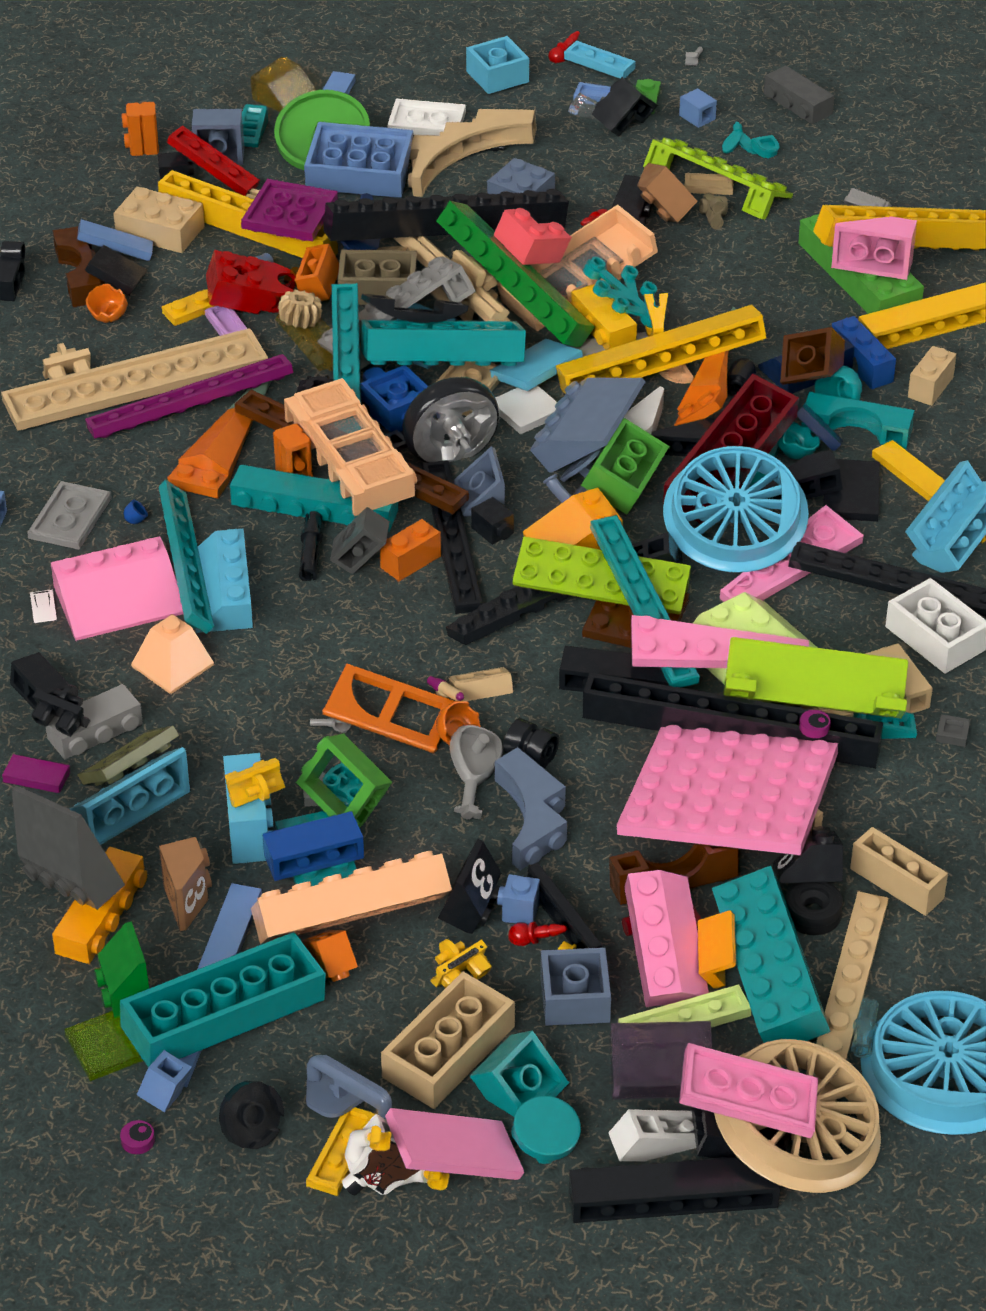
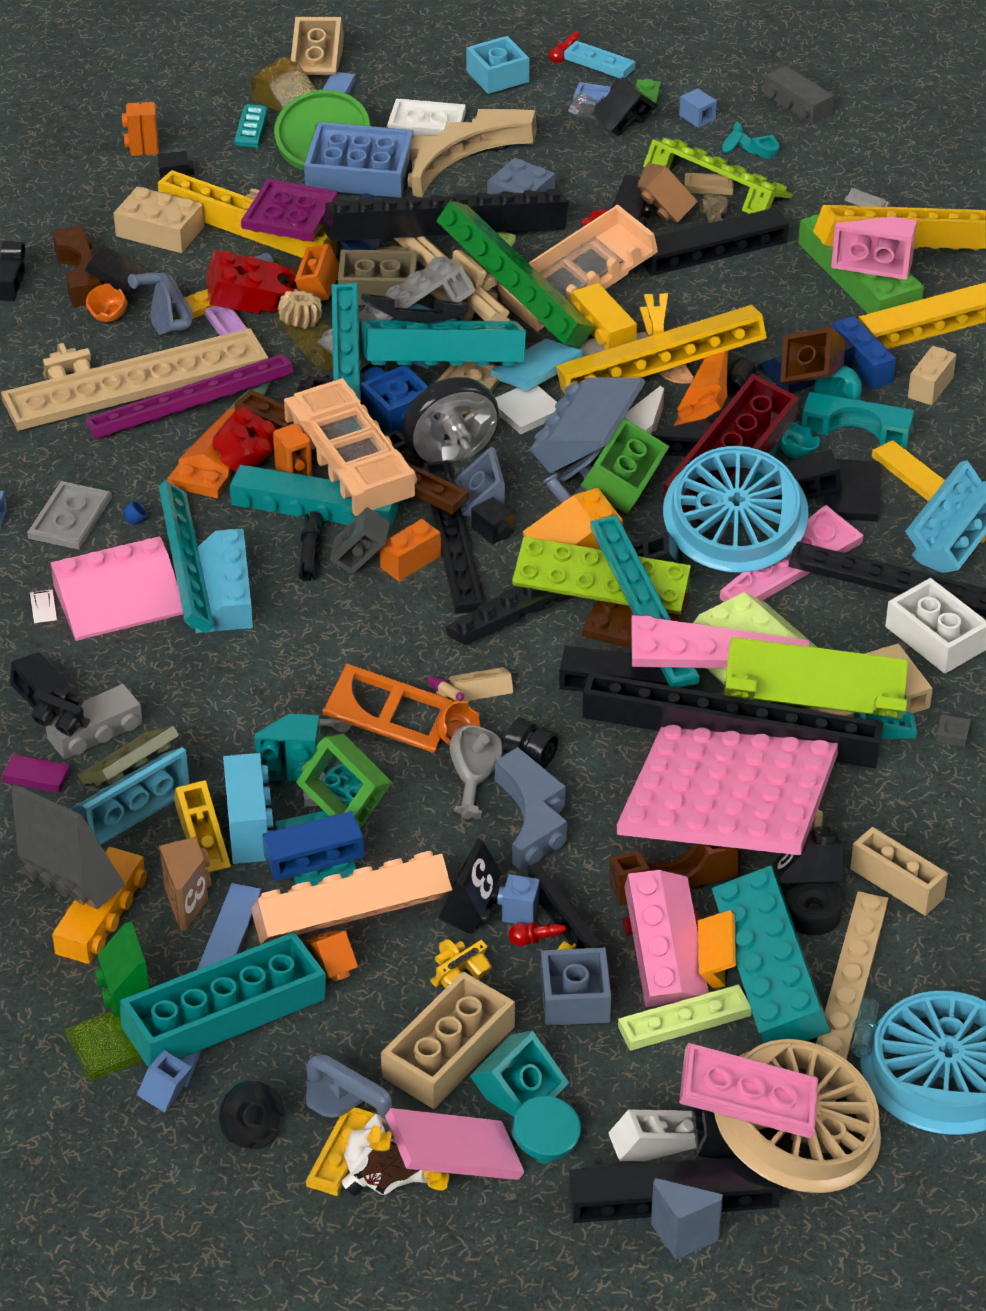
medium blue tile [77,219,153,261] -> none
magenta tile [120,1120,155,1154] -> none
light nougat slope [132,614,214,694] -> none
red plate [167,125,260,196] -> none
sand blue brick [192,109,244,165] -> none
yellow hips [225,758,285,808] -> none
coral brick [494,208,572,265] -> none
teal plant [583,257,665,328] -> none
clear purple brick [609,1021,712,1100] -> none
light grey hand [685,47,703,66] -> none
dark blue tile [797,403,843,451] -> none
magenta tile [799,710,830,738] -> none
none -> sand blue piece [128,272,193,335]
none -> yellow slope [174,780,231,873]
none -> red brick [213,407,276,471]
none -> teal slope [254,714,321,781]
none -> tan slope [290,17,344,75]
none -> black brick [642,207,789,276]
none -> sand blue slope [651,1178,723,1260]

